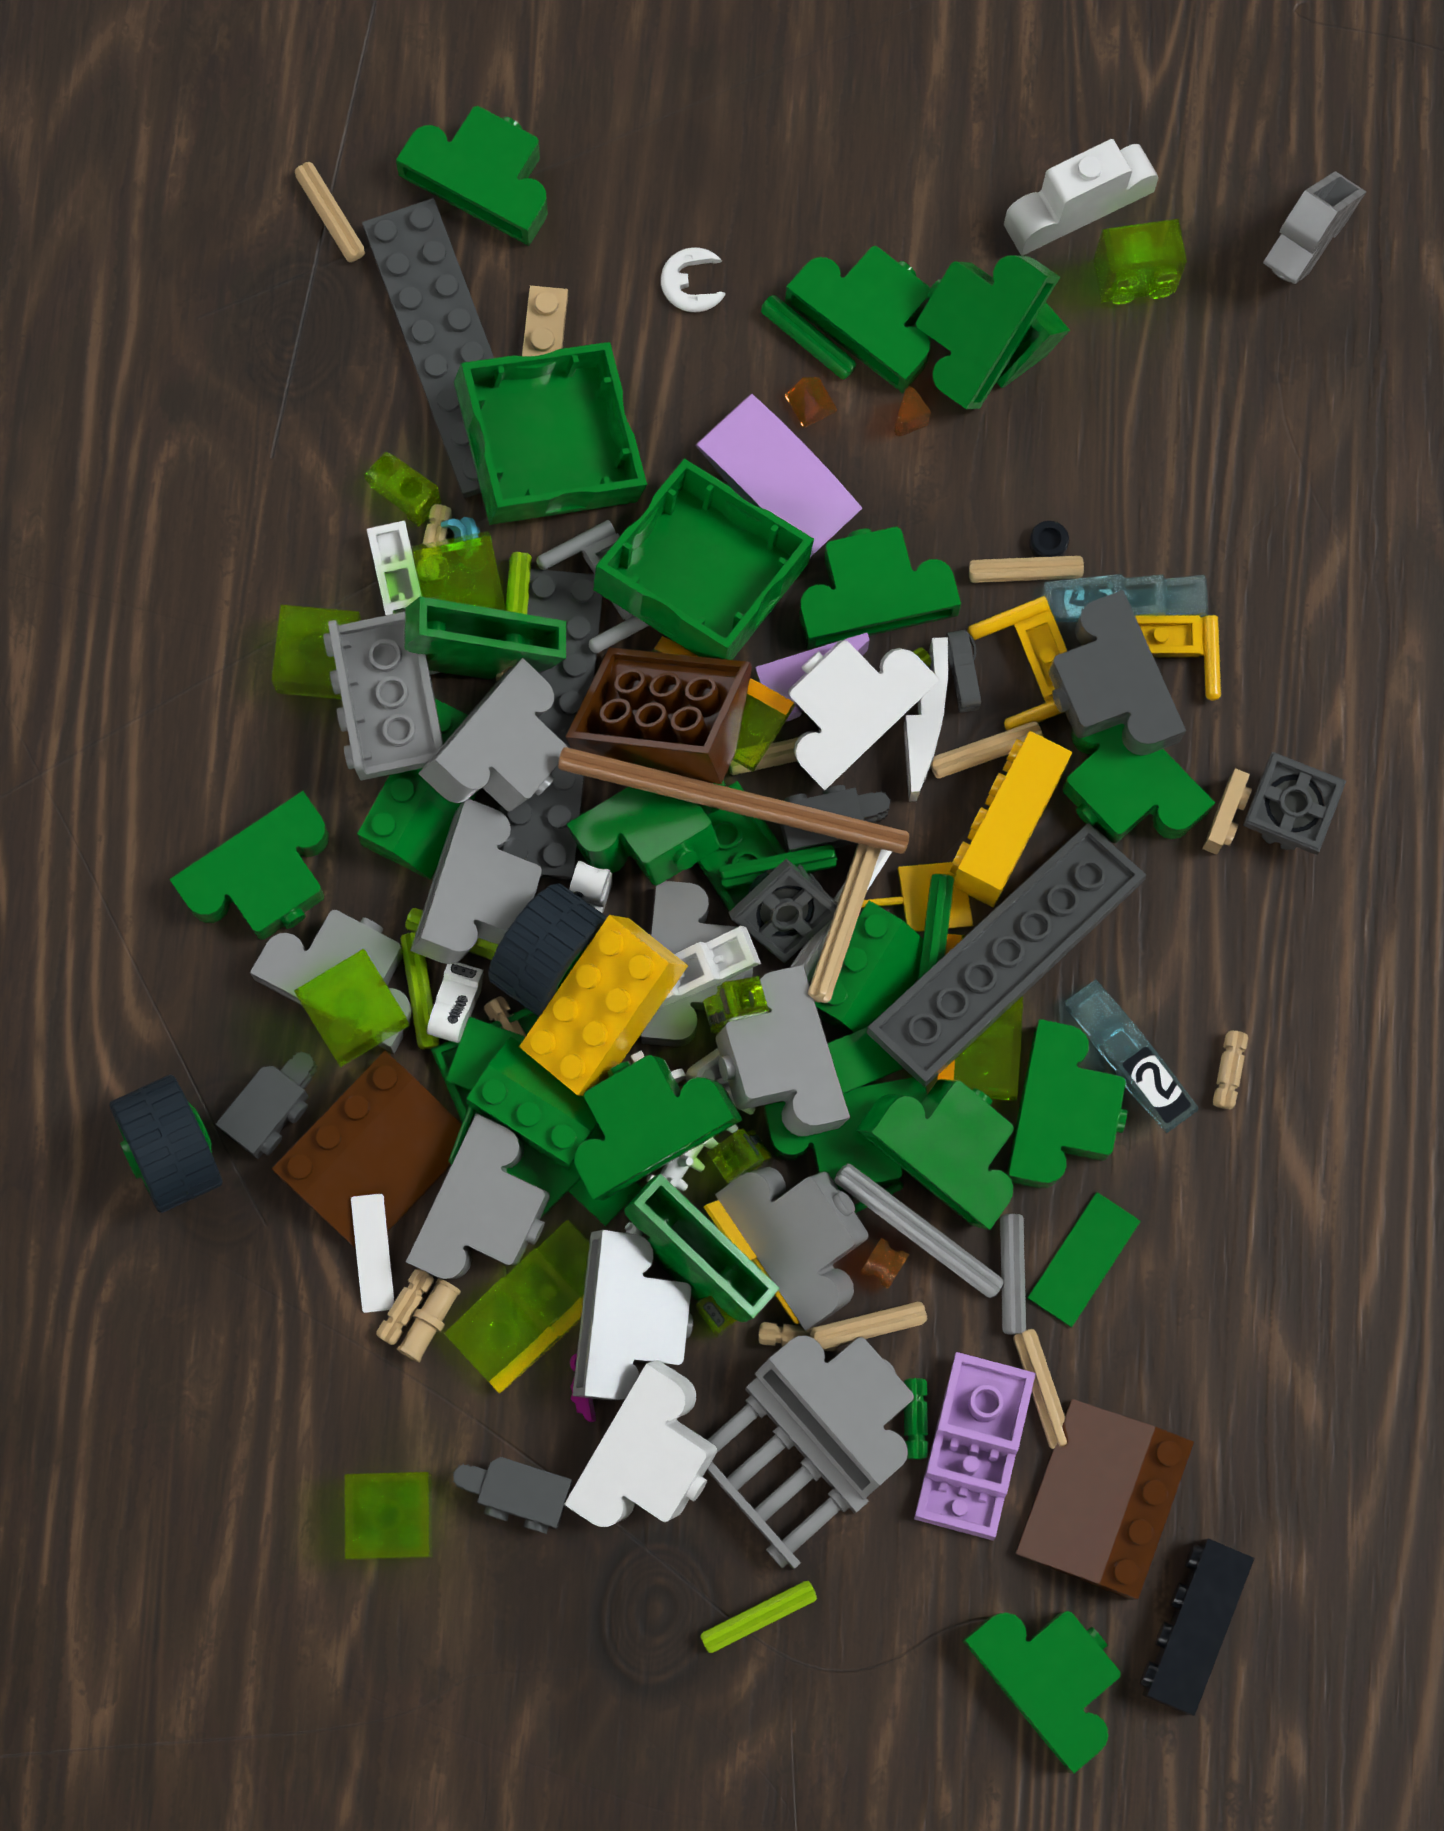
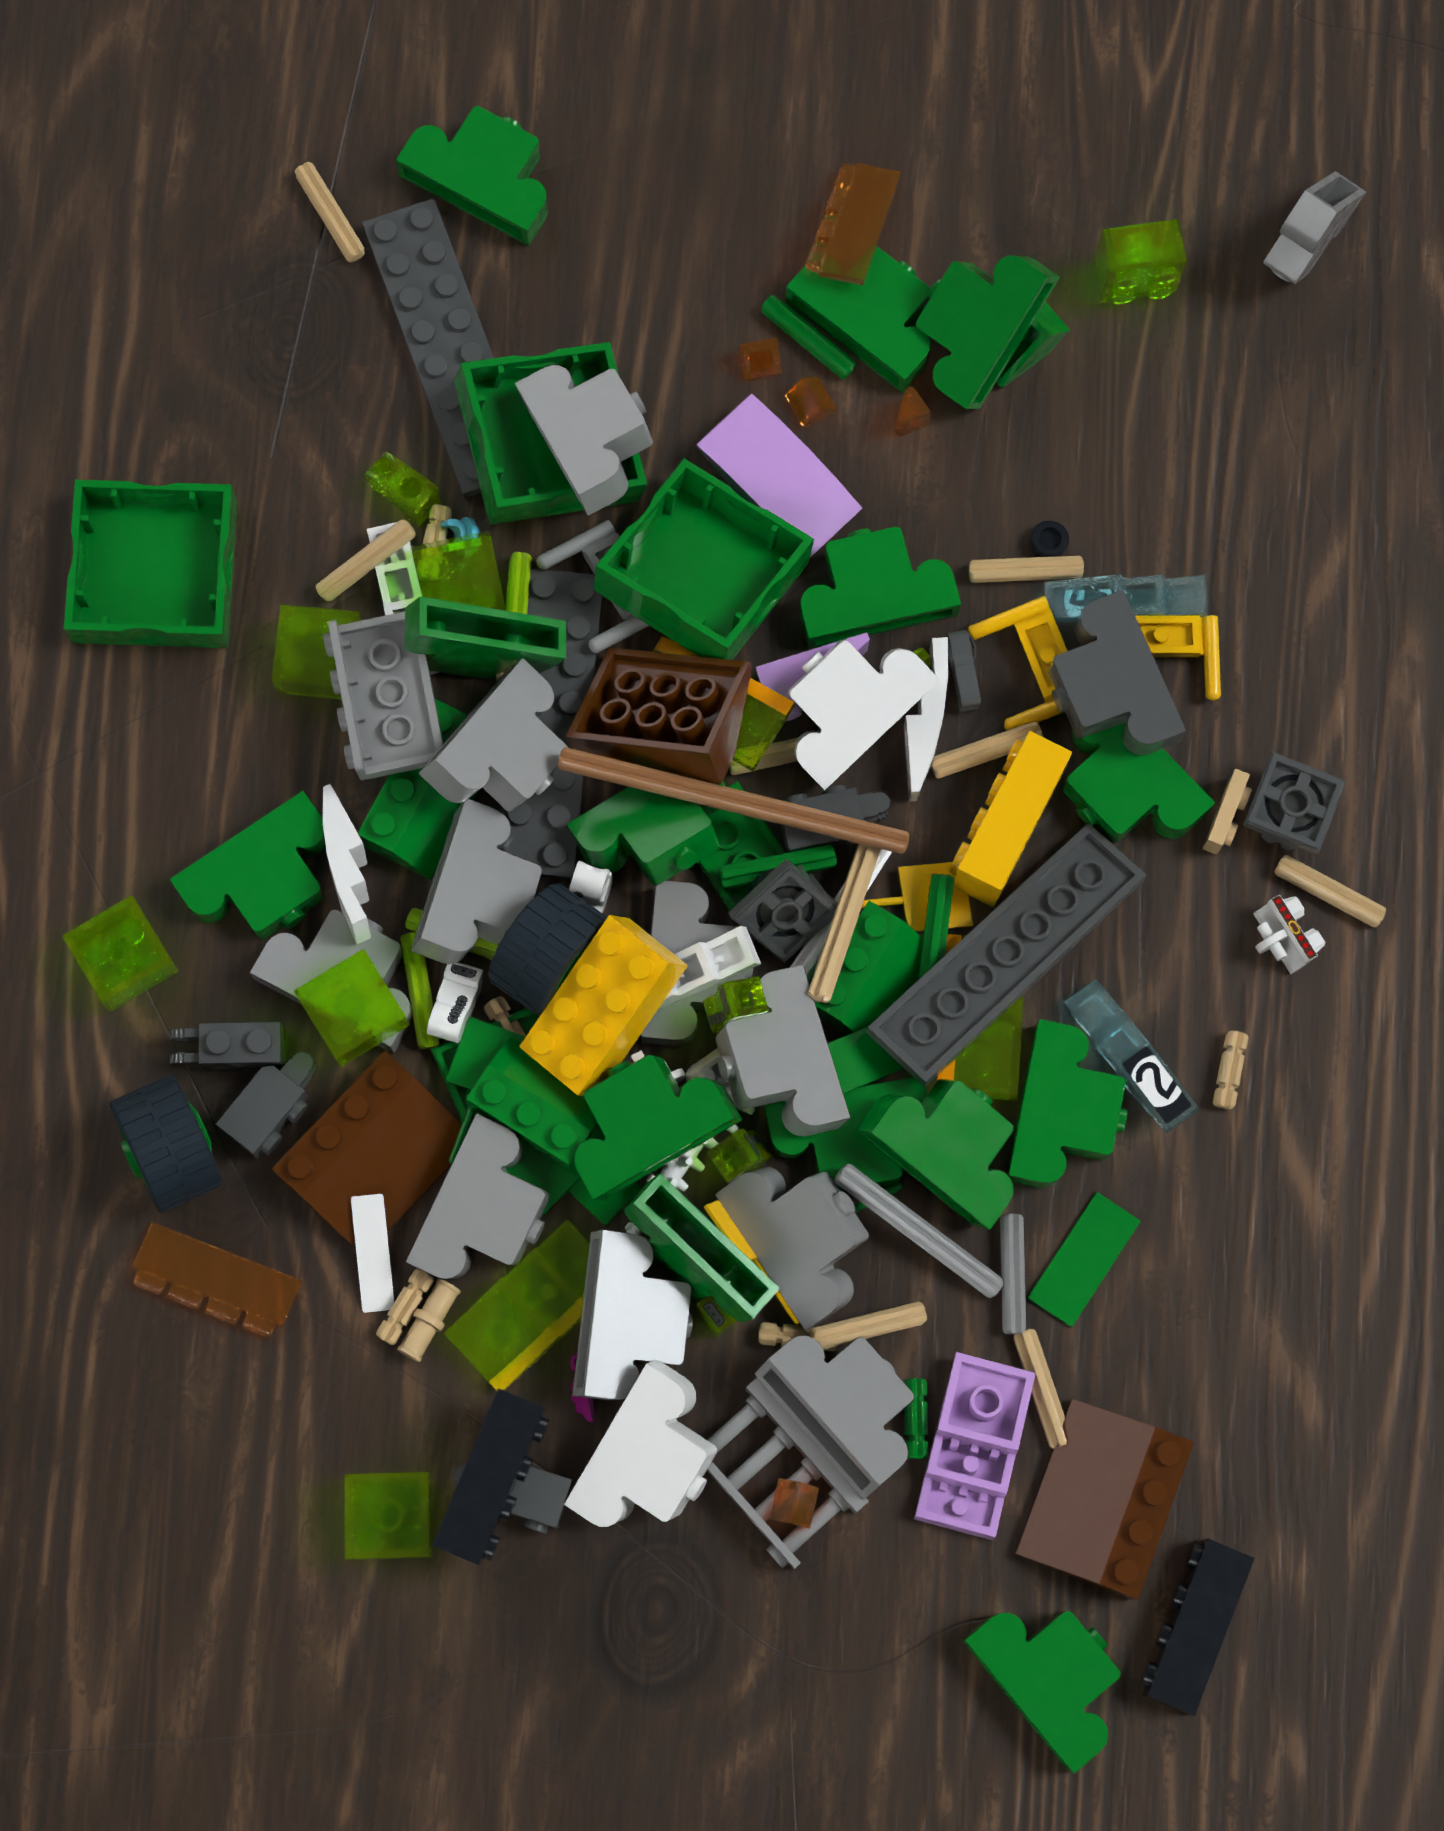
tan plate [522,285,568,356] -> none
white head [661,247,726,312] -> none
lime axle [701,1581,817,1653] -> none
clear orange wheel [861,1237,909,1289] -> none
white brick [1004,139,1158,256] -> none
none -> clear neon green brick [62,895,179,1012]
none -> green tile [64,479,237,648]
none -> clear orange windscreen [132,1222,302,1338]
none -> dark grey hinge [169,1022,286,1072]
none -> tan axle [315,520,416,602]
none -> white slope [323,784,371,944]
none -> black brick [432,1388,550,1566]
none -> light grey brick [515,365,653,516]
none -> clear orange slope [737,337,782,381]
none -> clear orange slope [769,1478,819,1529]
none -> clear orange windscreen [806,163,901,285]
none -> white hips [1253,895,1325,974]
none -> tan axle [1275,855,1386,927]

